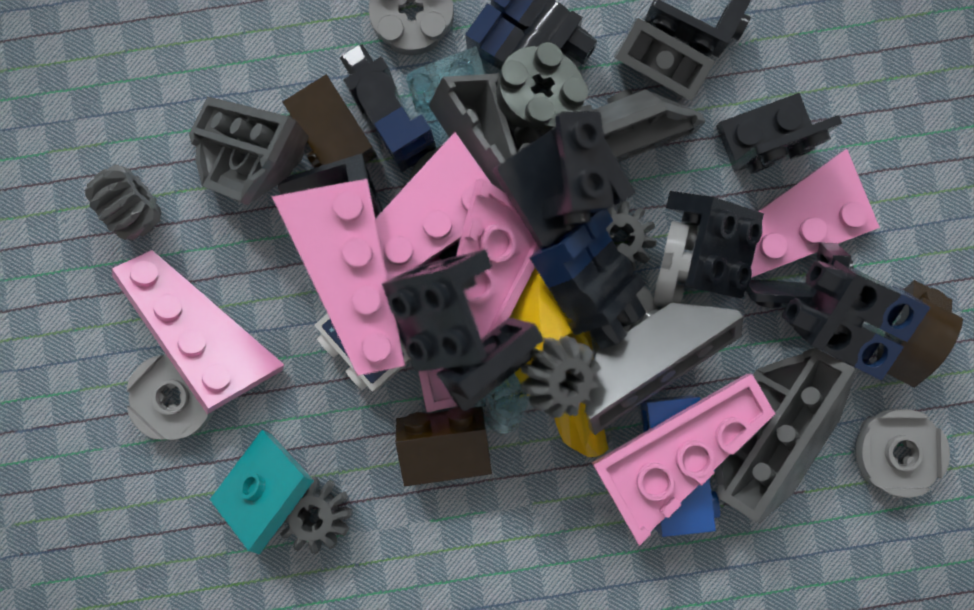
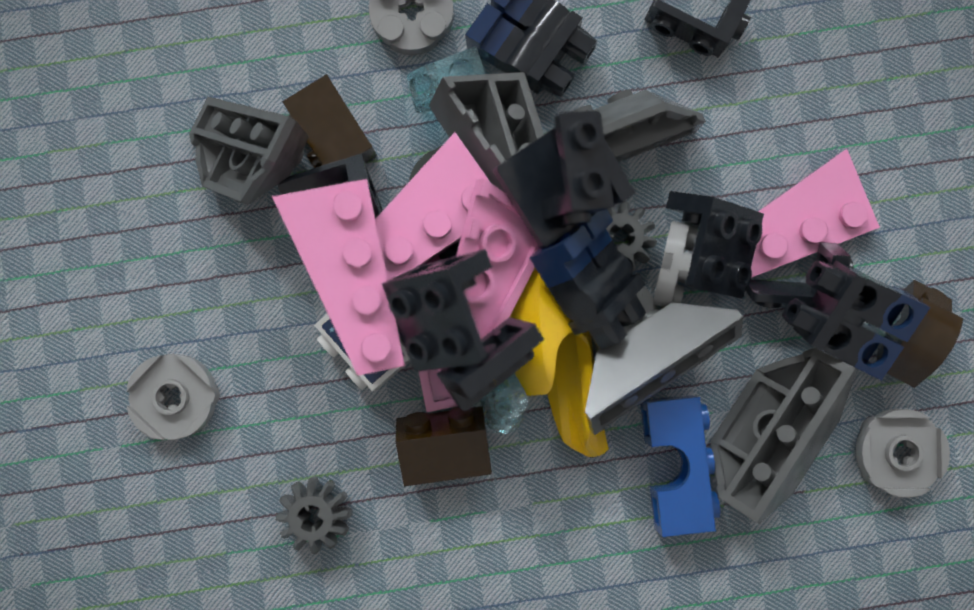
dark grey gear [85,164,161,241] -> none
bright pink wing [112,250,284,414] -> none
teal plate [210,430,314,555] -> none
hips [340,44,437,172] -> none
pearl dark grey plate [496,42,588,134] -> none
dark grey gear [519,336,602,418] -> none
bright pink wing [592,373,775,546] -> none
dark grey brick [614,18,716,101] -> none
black bracket [716,93,843,174] -> none

